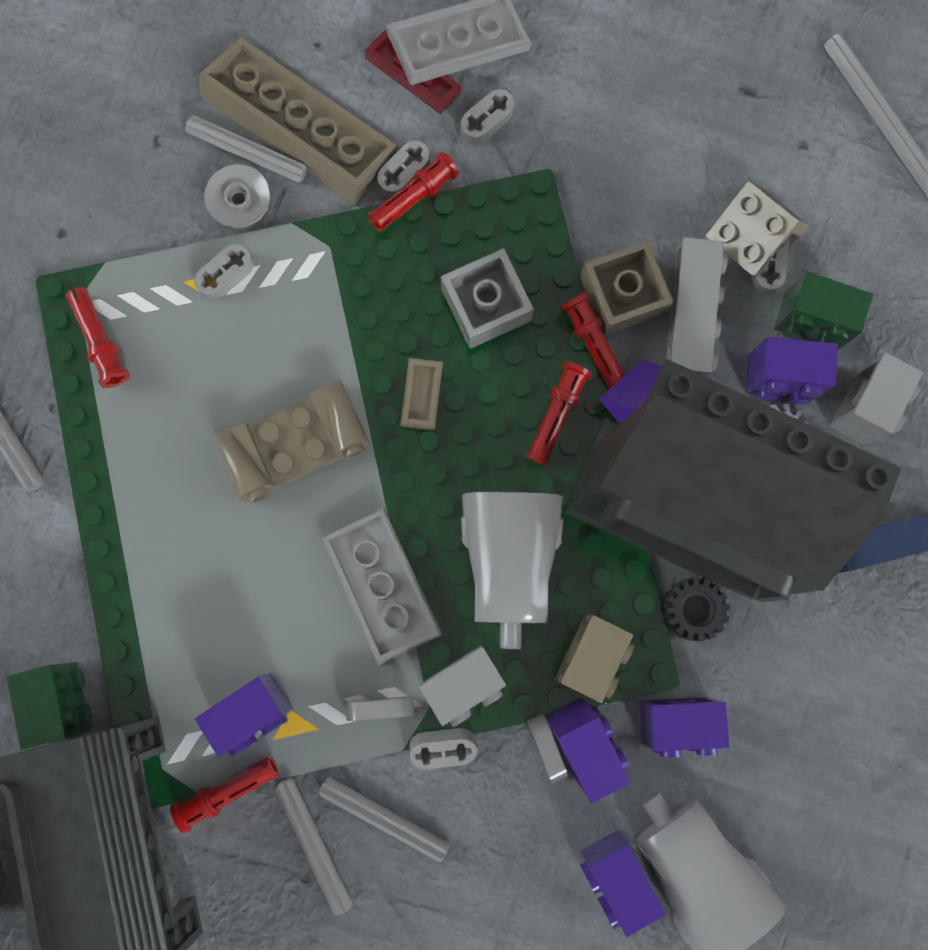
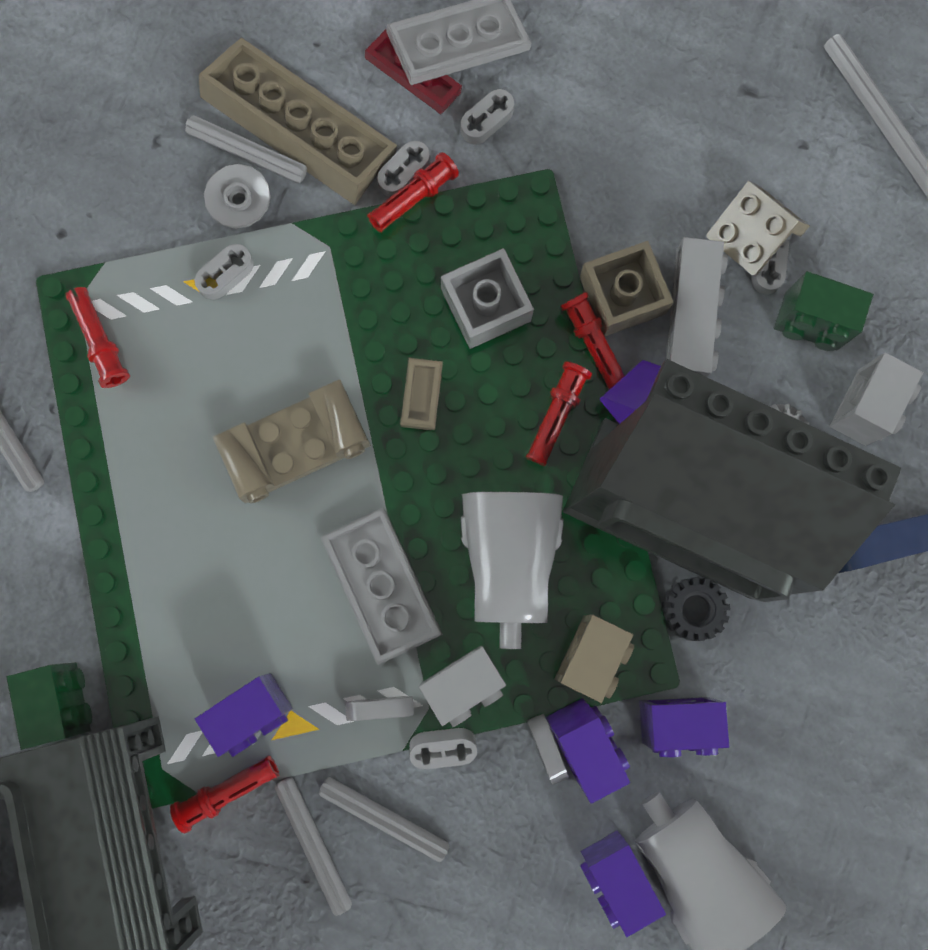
dark purple brick [746,337,838,404] -> none

